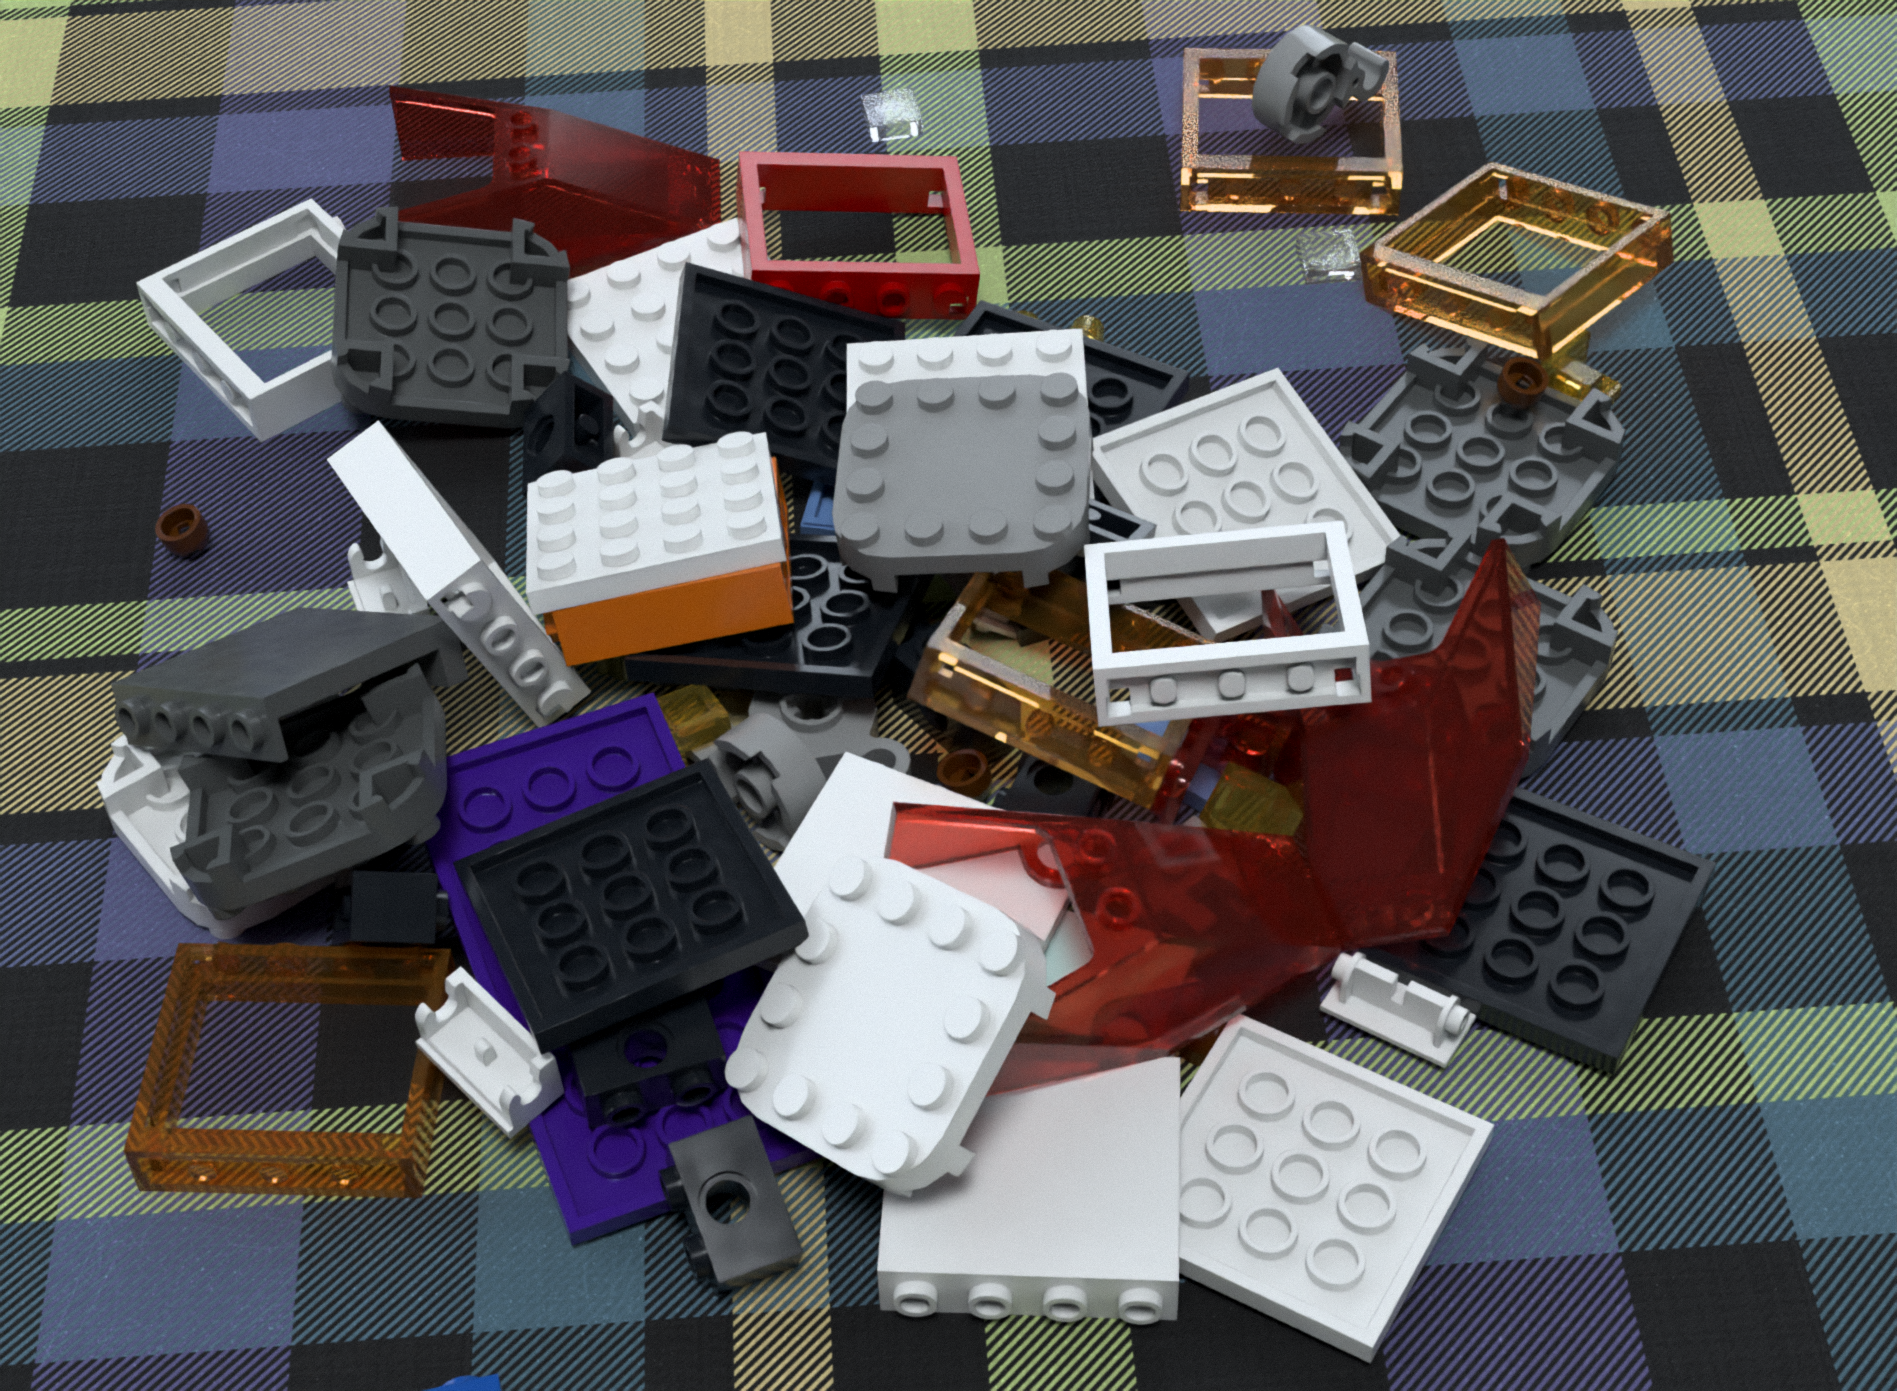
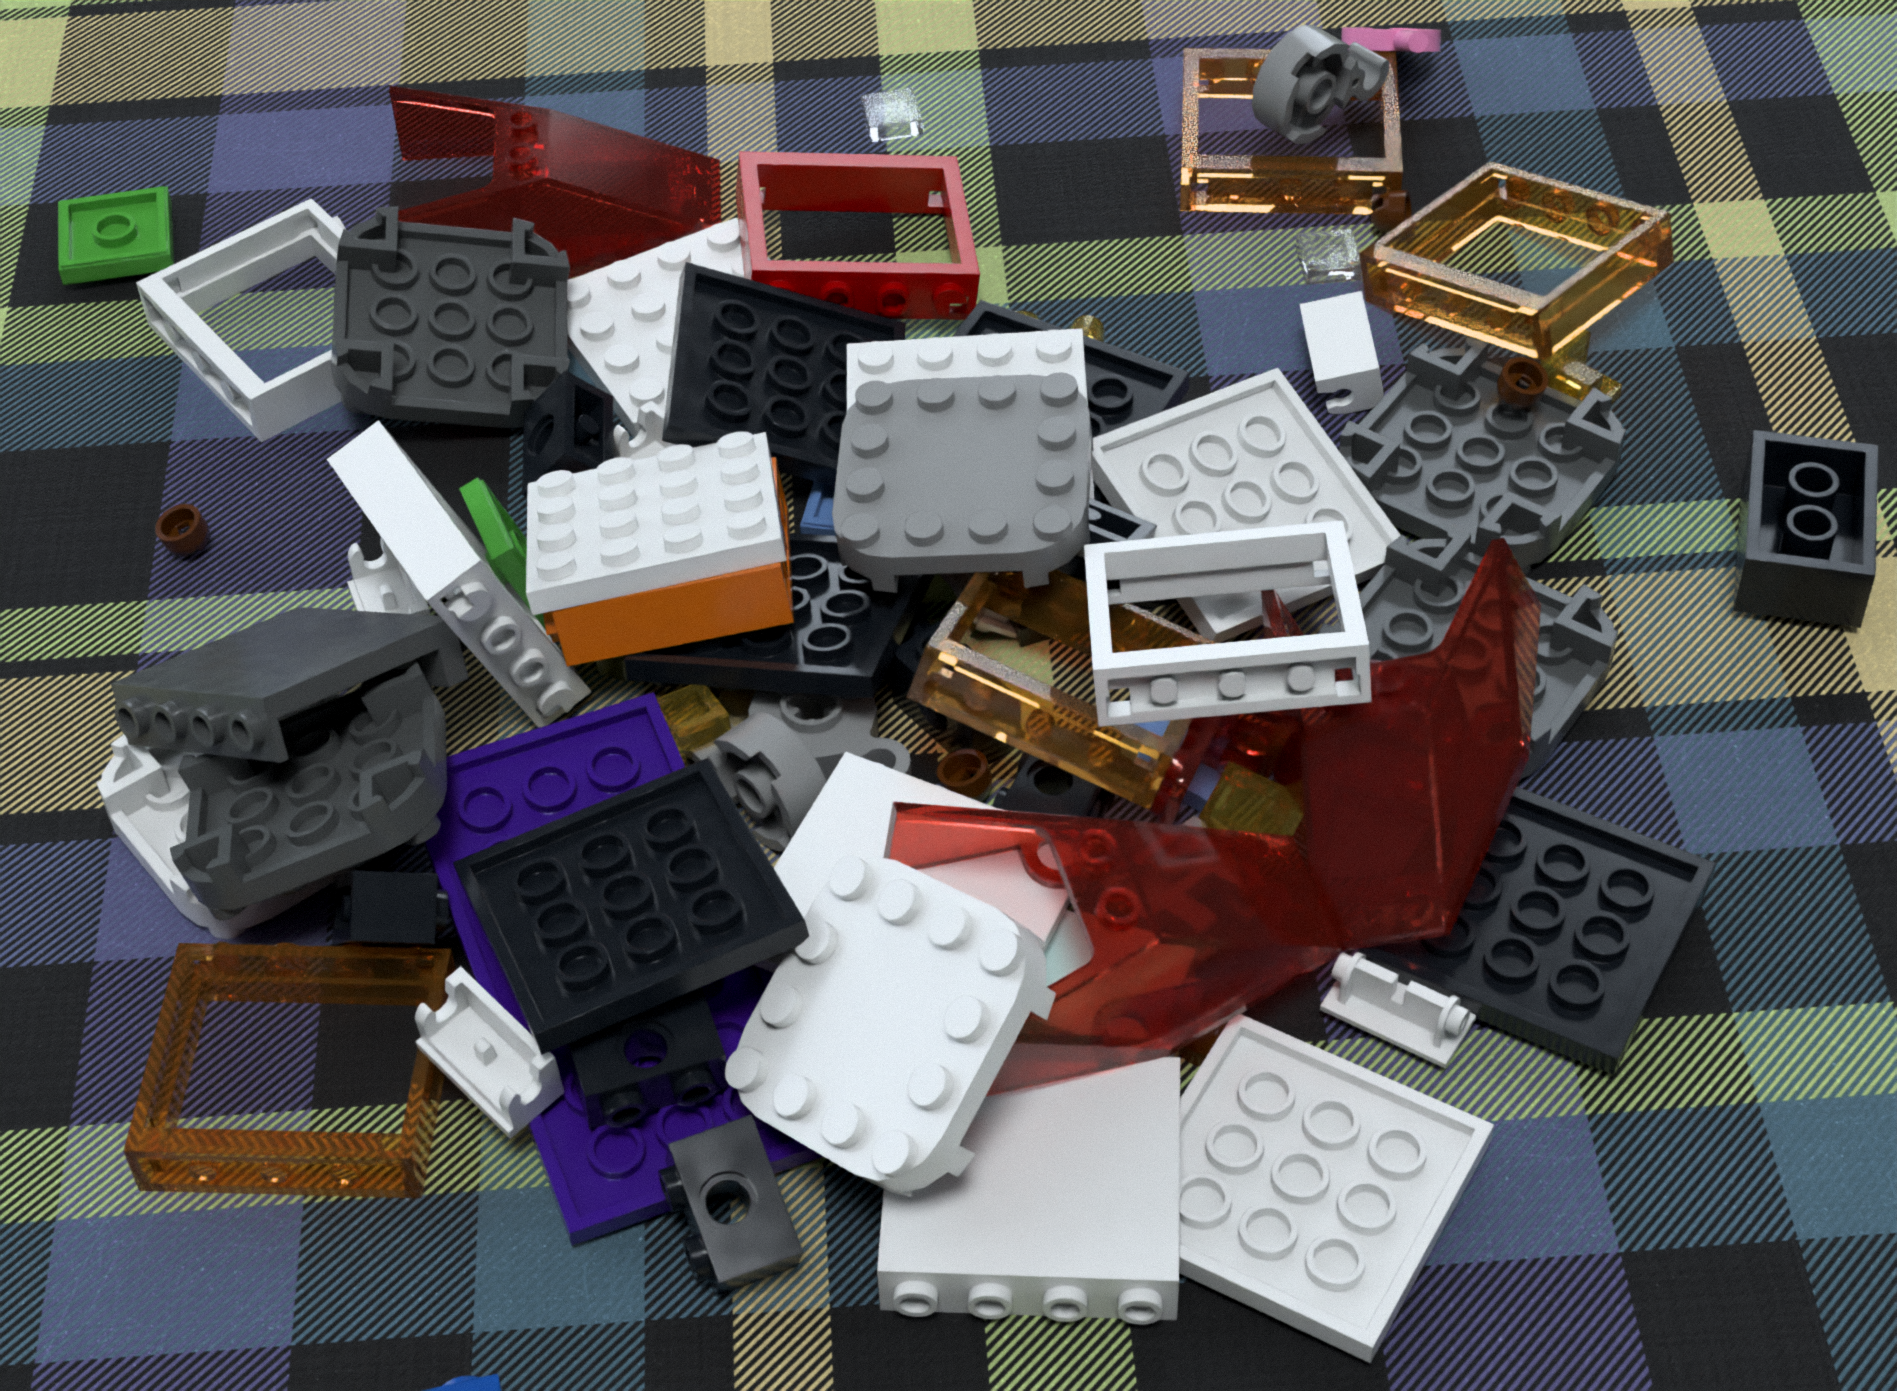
none -> bright green plate [58,186,174,285]
none -> bright green plate [459,477,545,628]
none -> white hinge [1299,291,1384,414]
none -> bright pink piece [1341,27,1441,53]
none -> reddish brown hinge [1371,190,1412,235]
none -> black brick [1733,430,1878,628]

